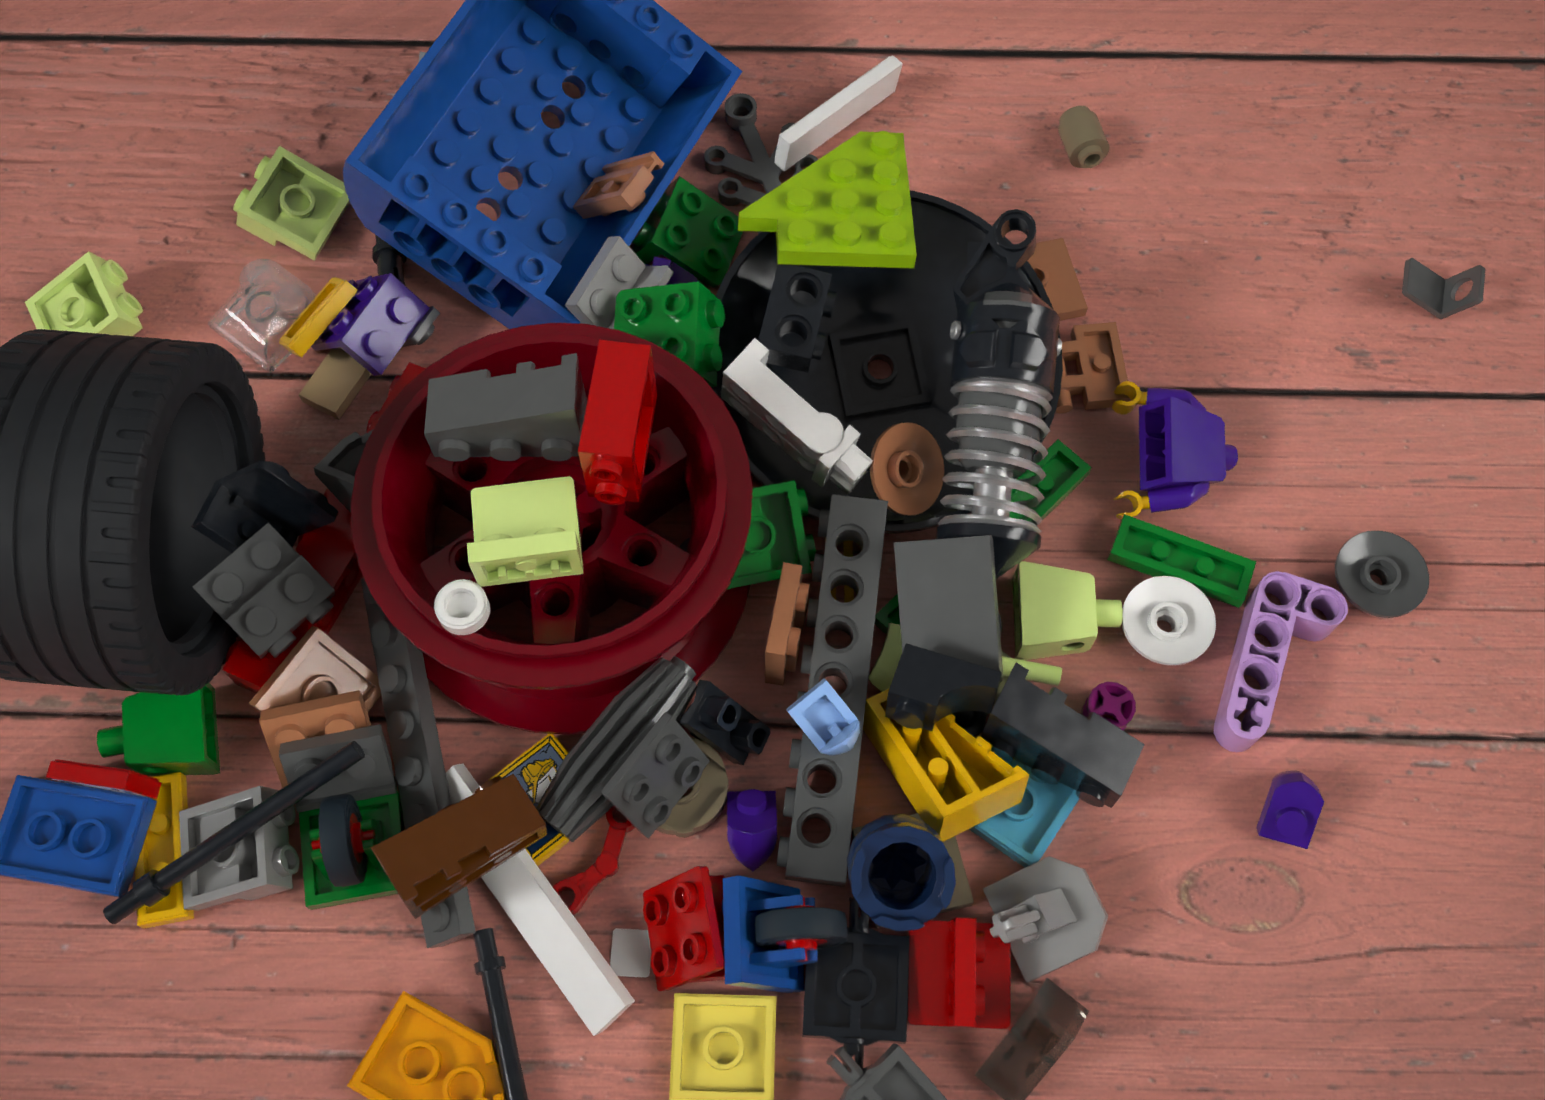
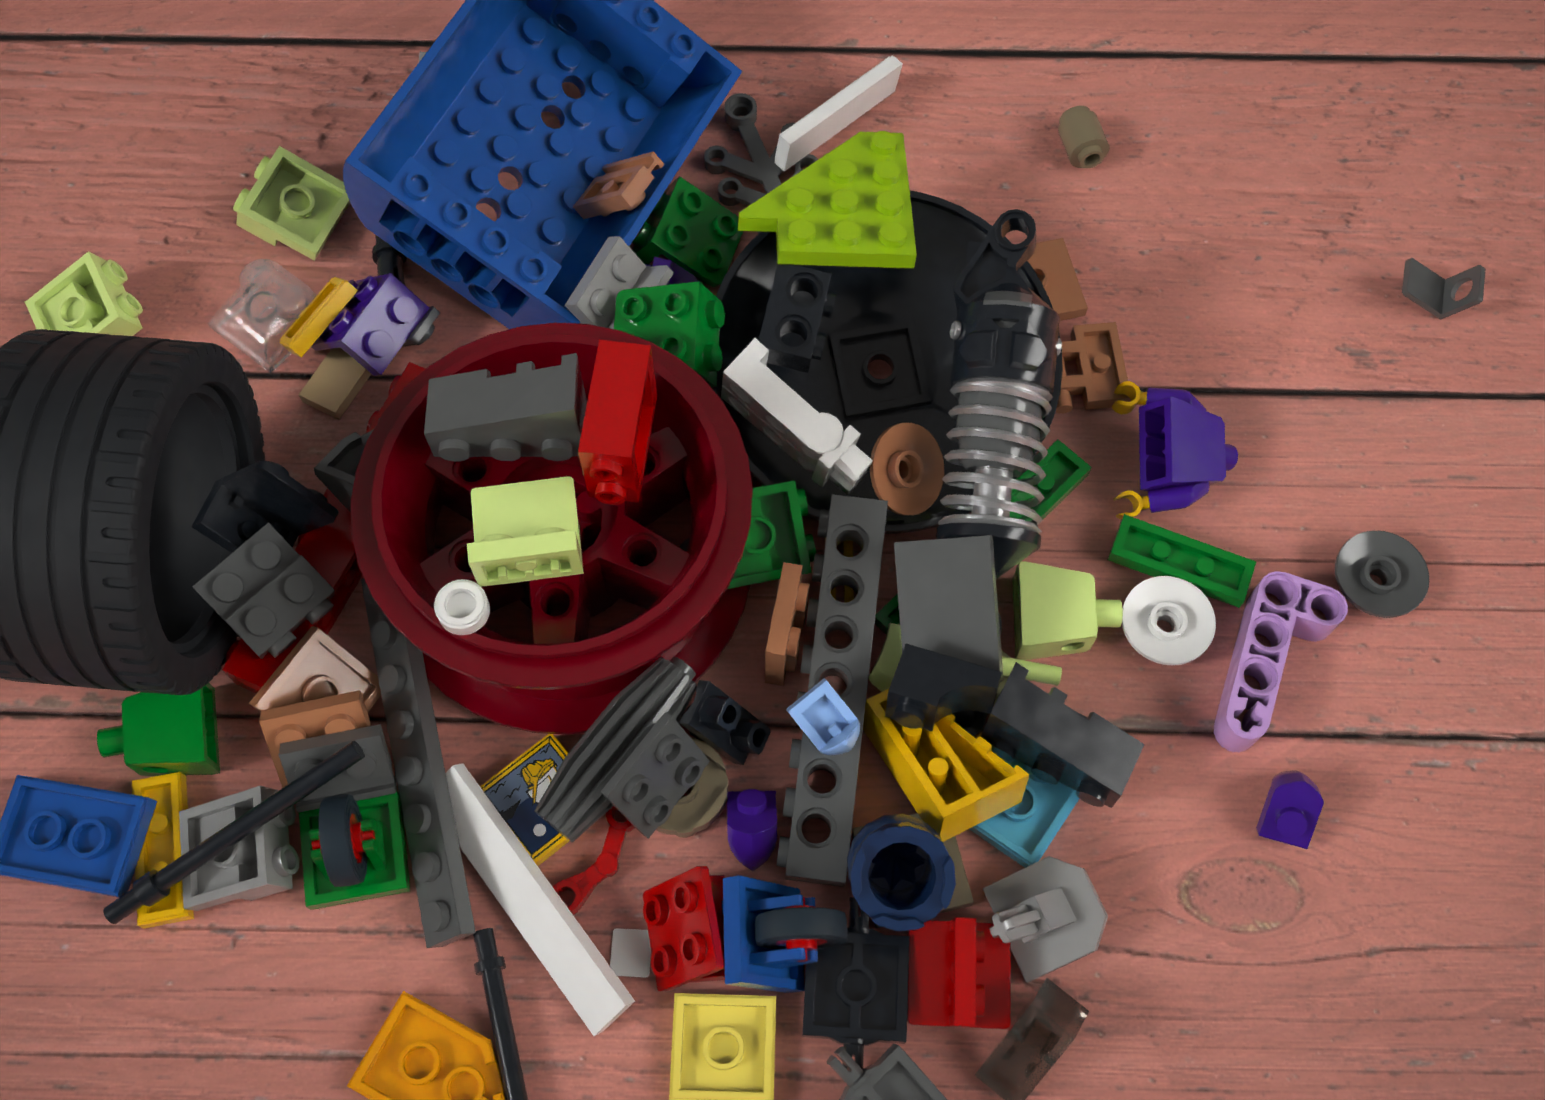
red tile [45,759,162,799] -> none
reddish brown wedge [371,774,547,919] -> none
magenta wheel [1081,682,1136,730] -> none

